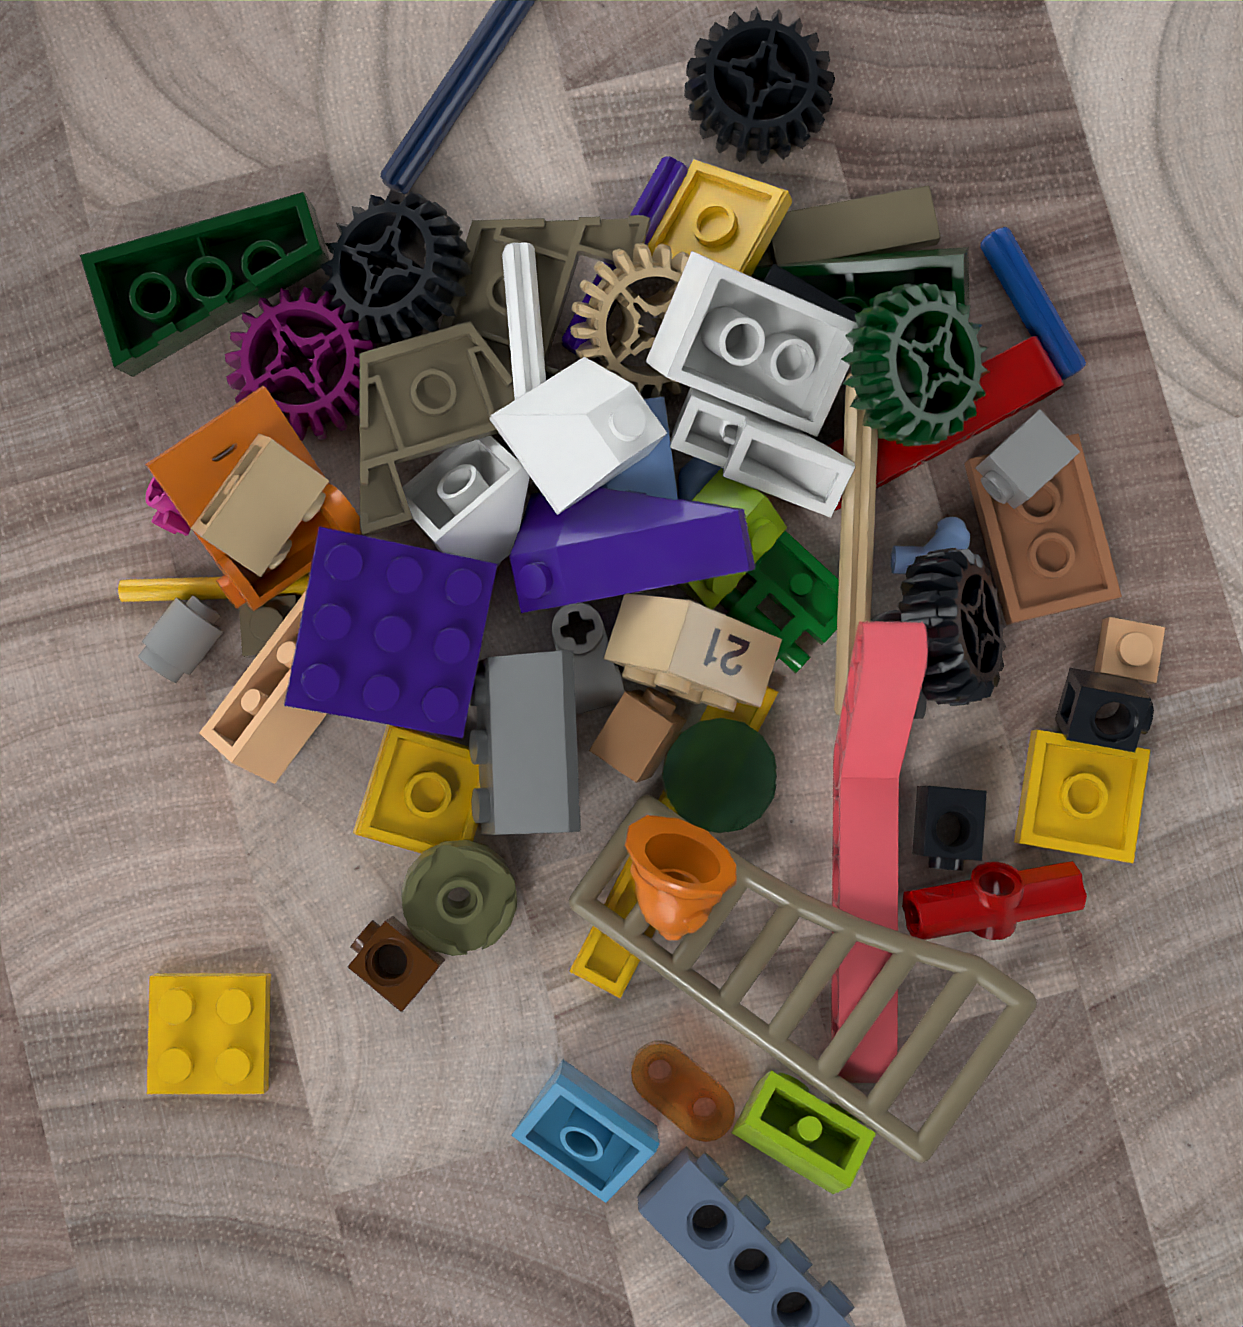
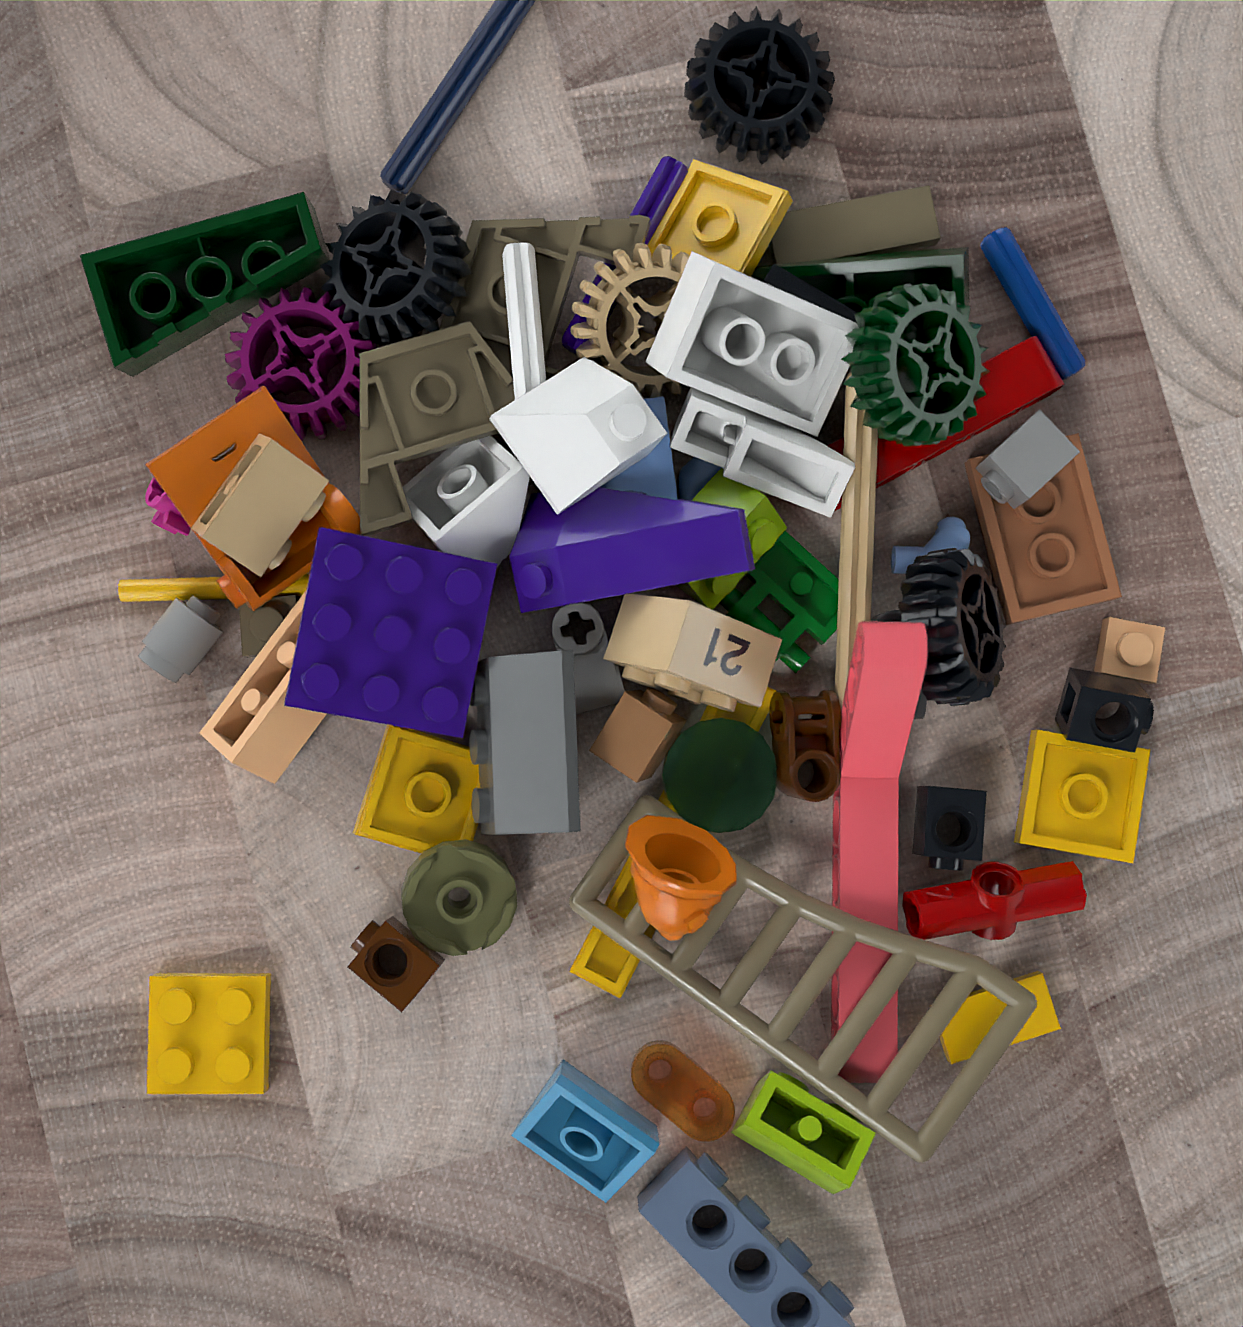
none -> reddish brown piece [769,690,841,802]
none -> yellow tile [929,971,1061,1064]

